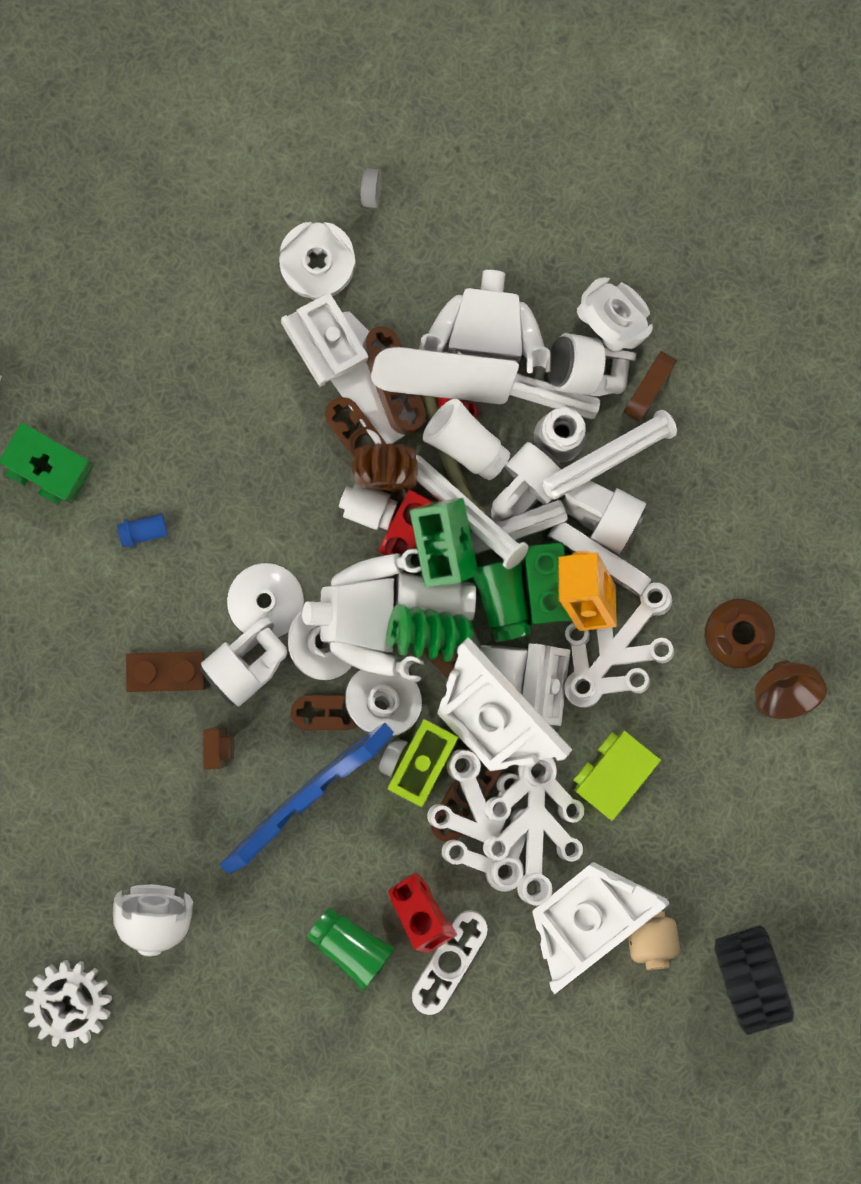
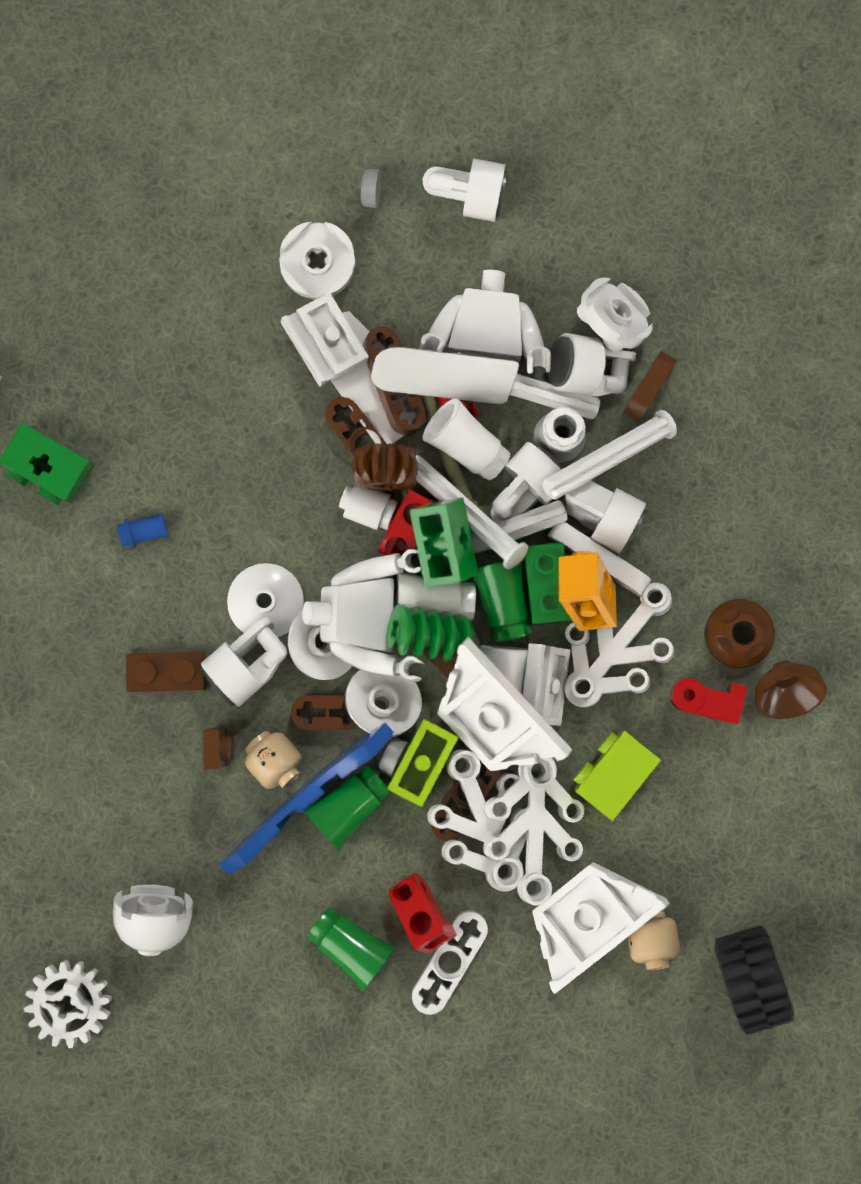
none -> tan head [245,731,302,789]
none -> green plant [304,766,391,851]
none -> white piece [423,158,509,222]
none -> red leg [670,678,748,725]

